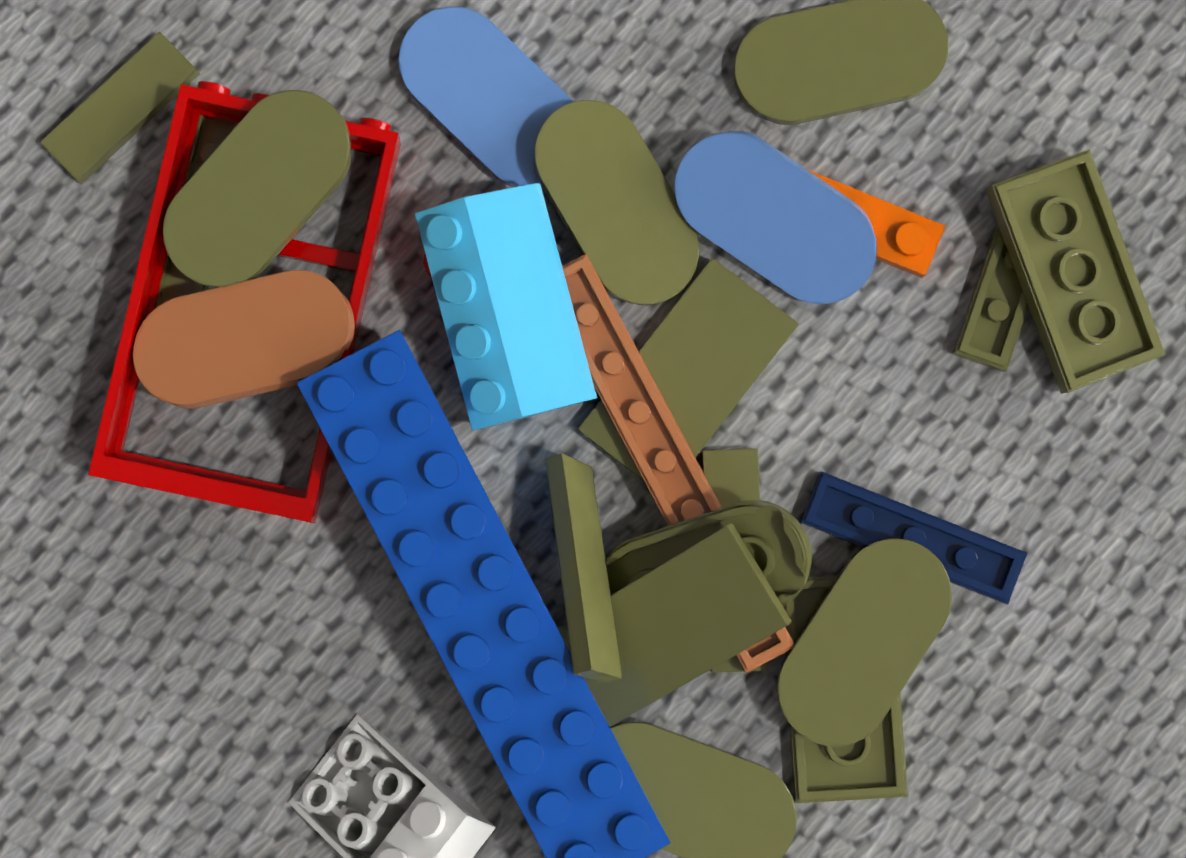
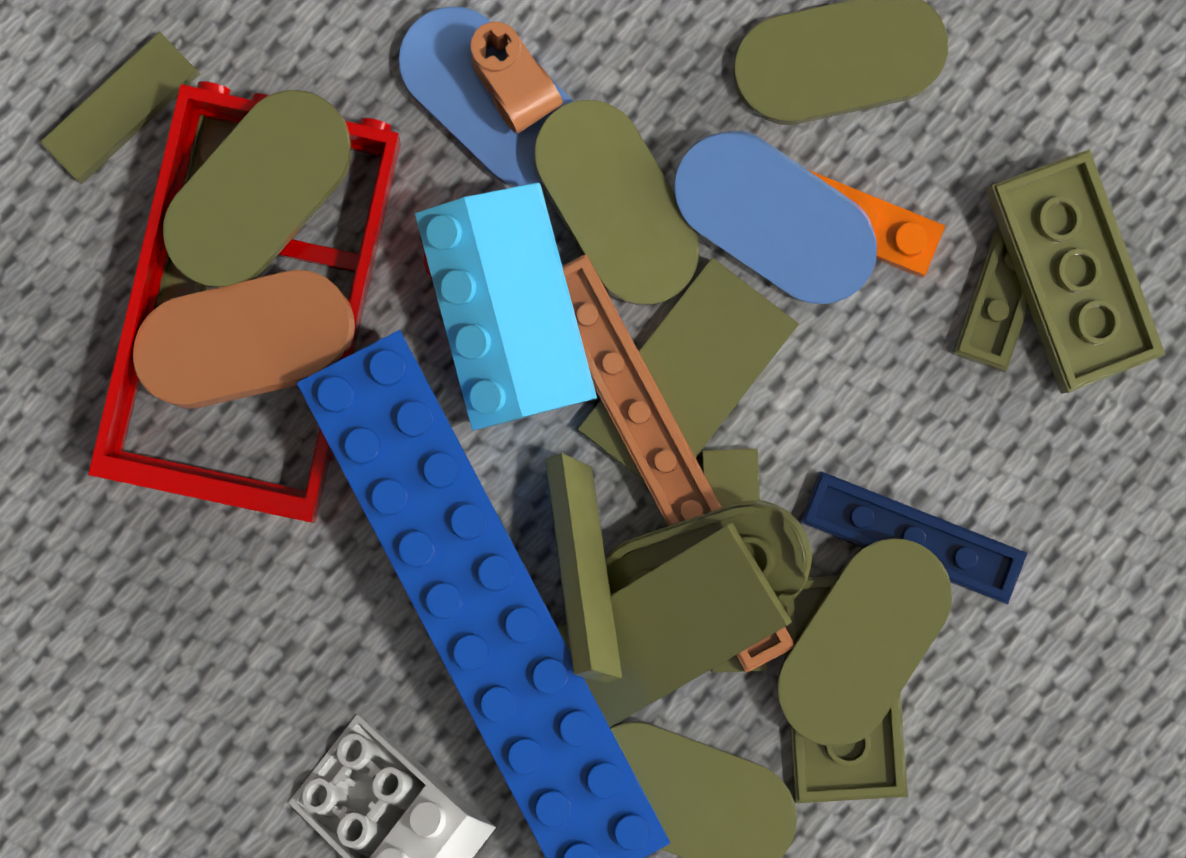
none -> nougat piece [471,22,563,135]

